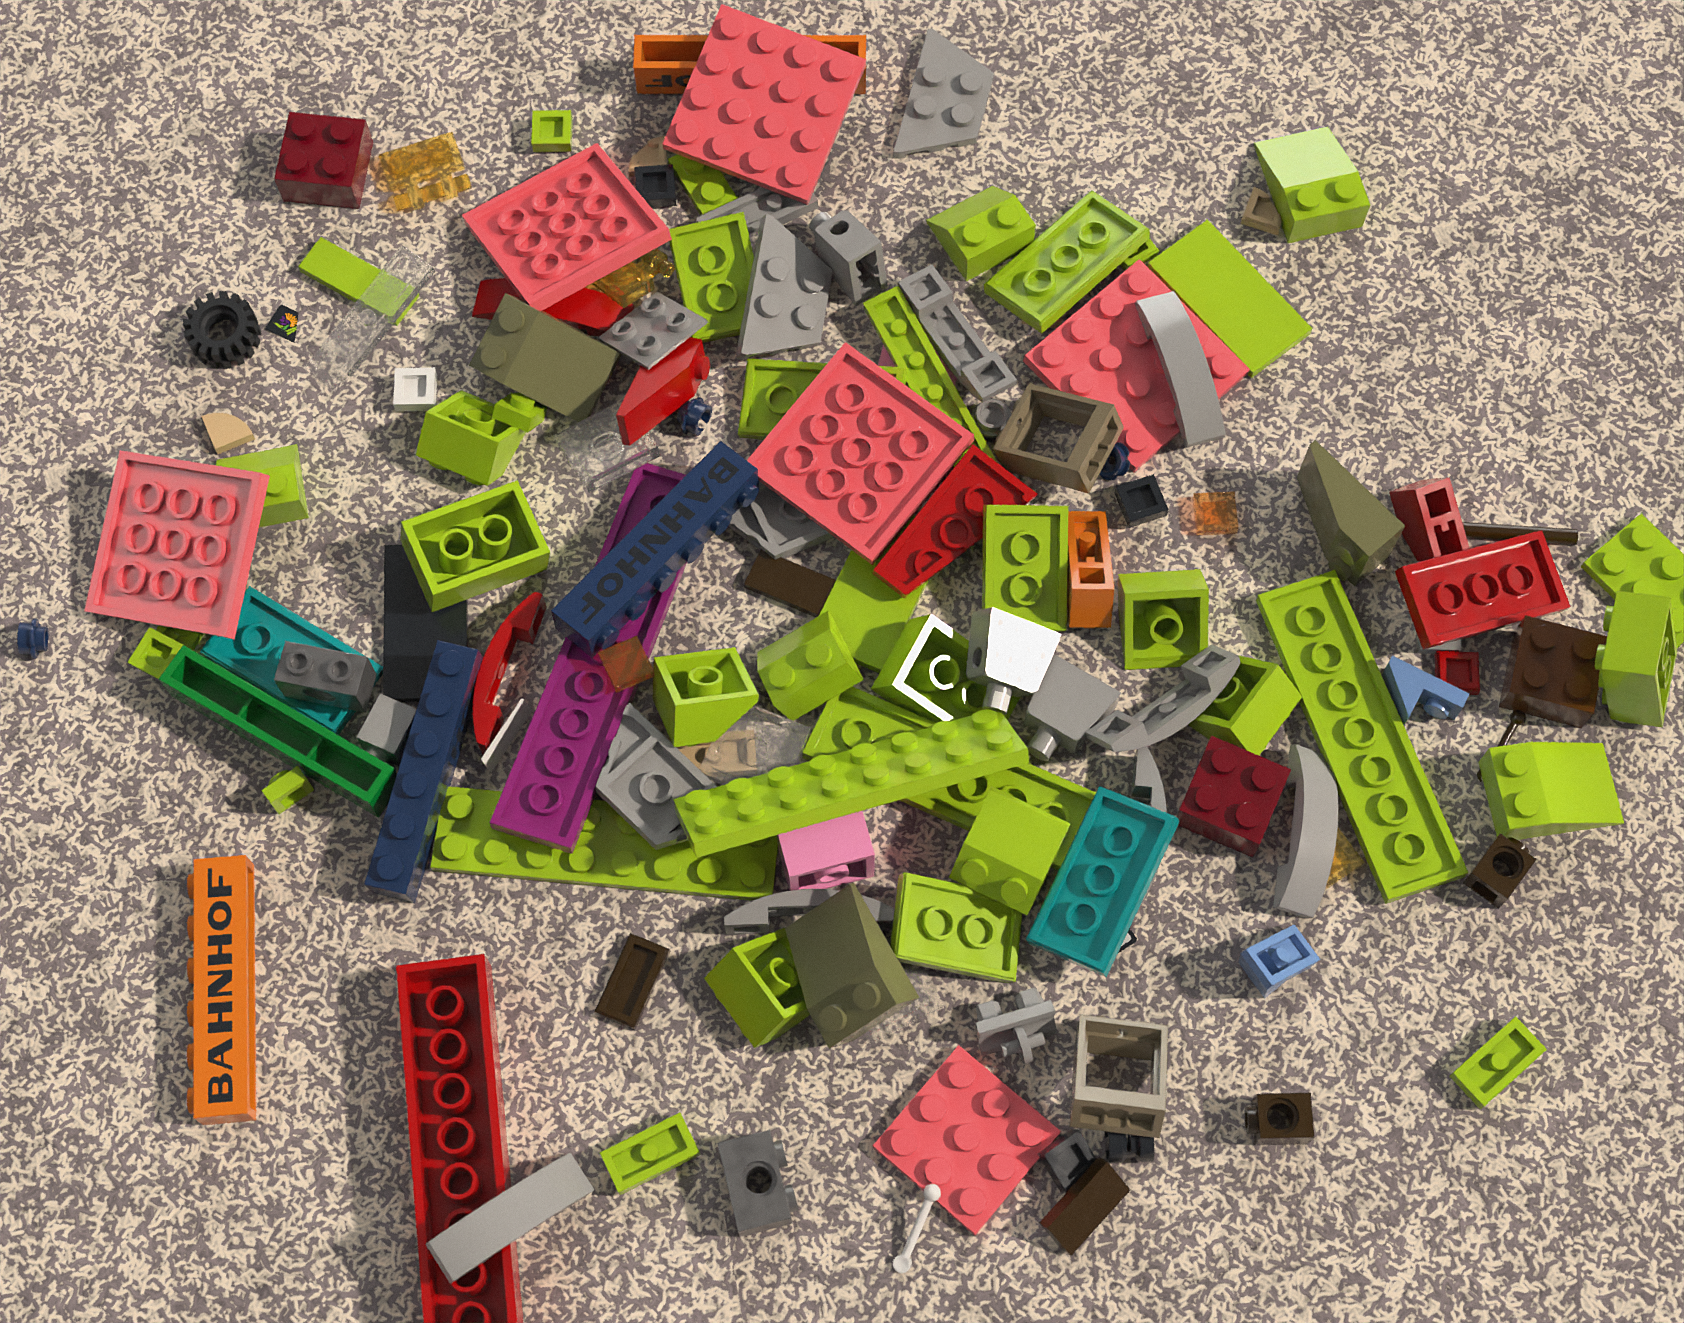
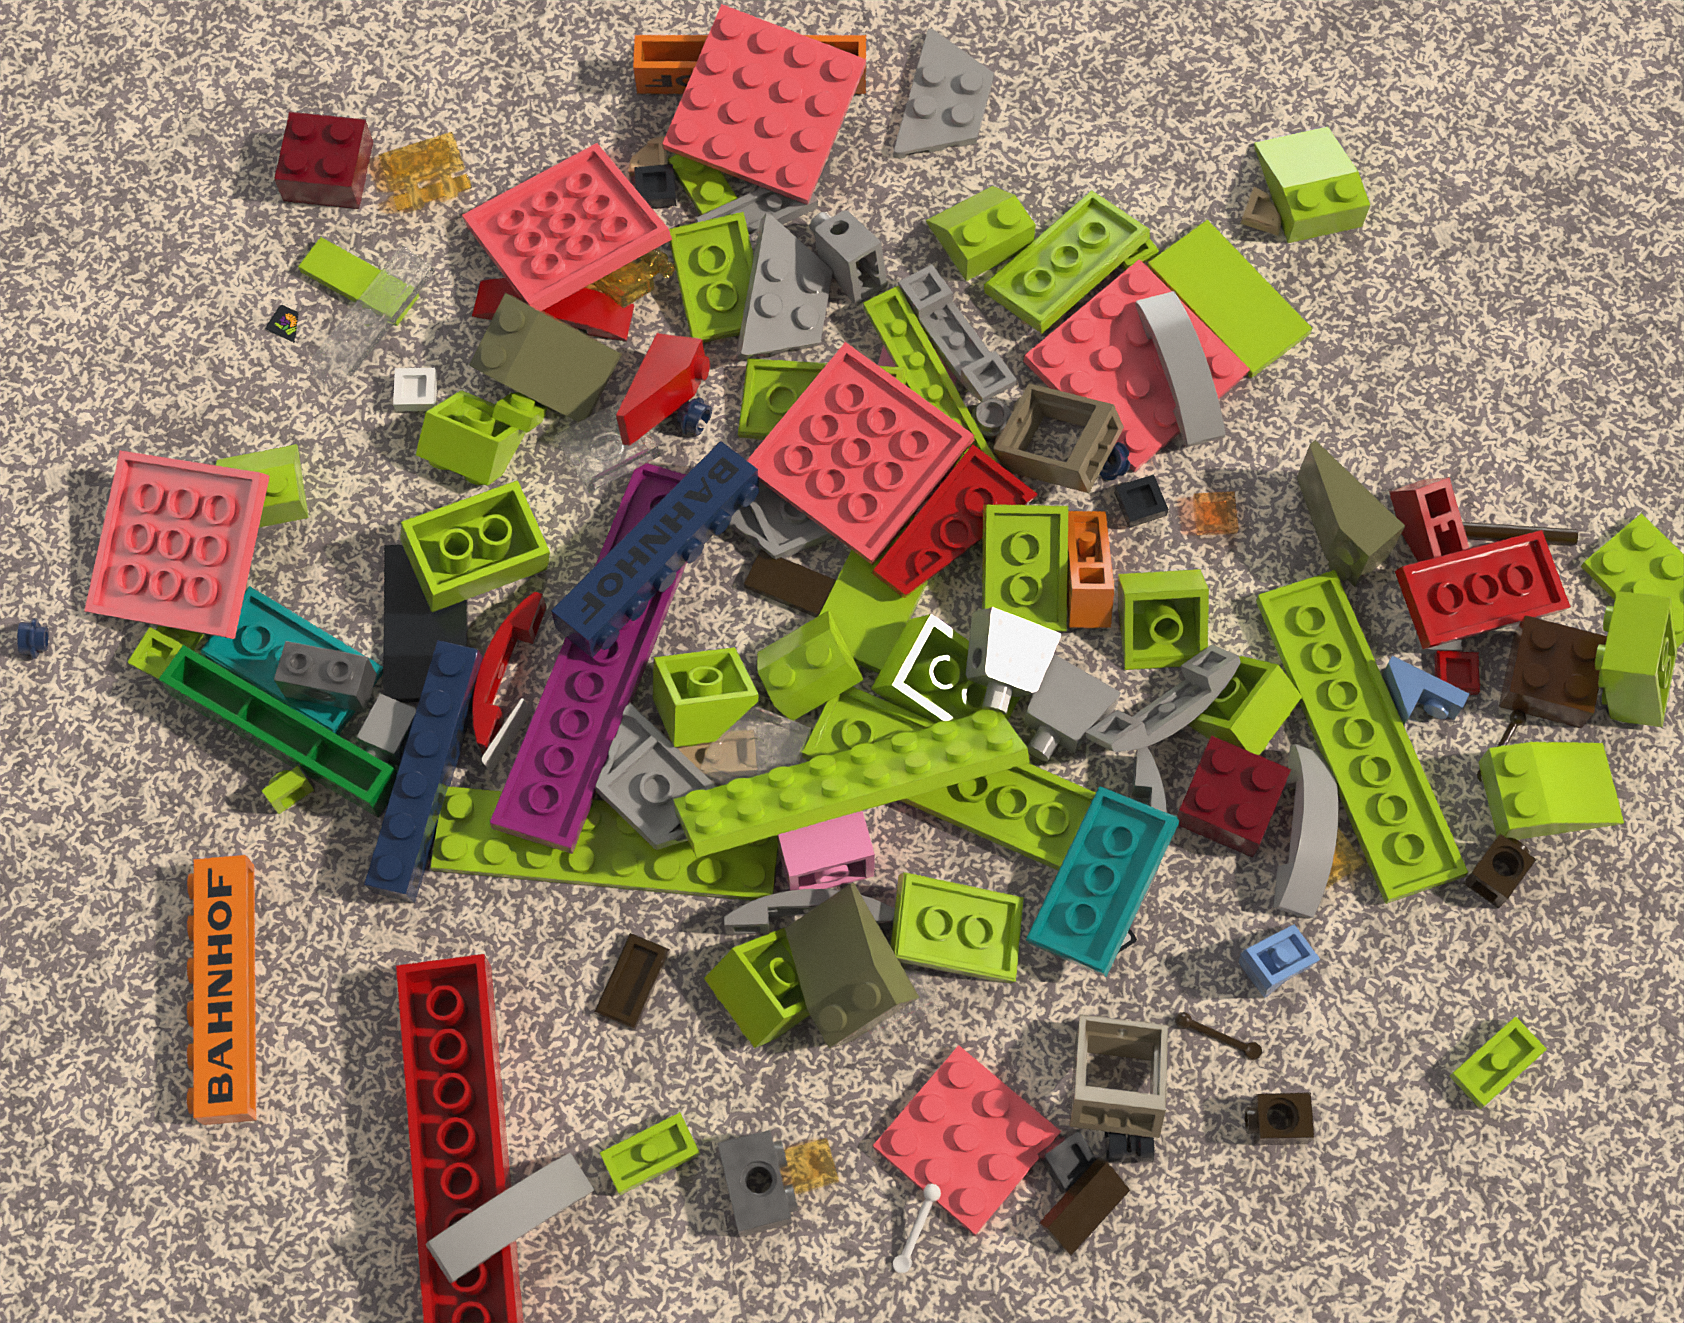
black tyre [183,291,261,369] -> none
tan tile [201,413,255,454] -> none
lime plate [531,110,573,152] -> none
light grey hinge [598,292,708,370] -> none
clear orange tile [598,636,655,693] -> none
lime slope [949,786,1071,915] -> none
light grey hips [975,988,1057,1064] -> none
none -> clear yellow tile [784,1138,839,1195]
none -> dark brown hinge [1175,1012,1262,1060]

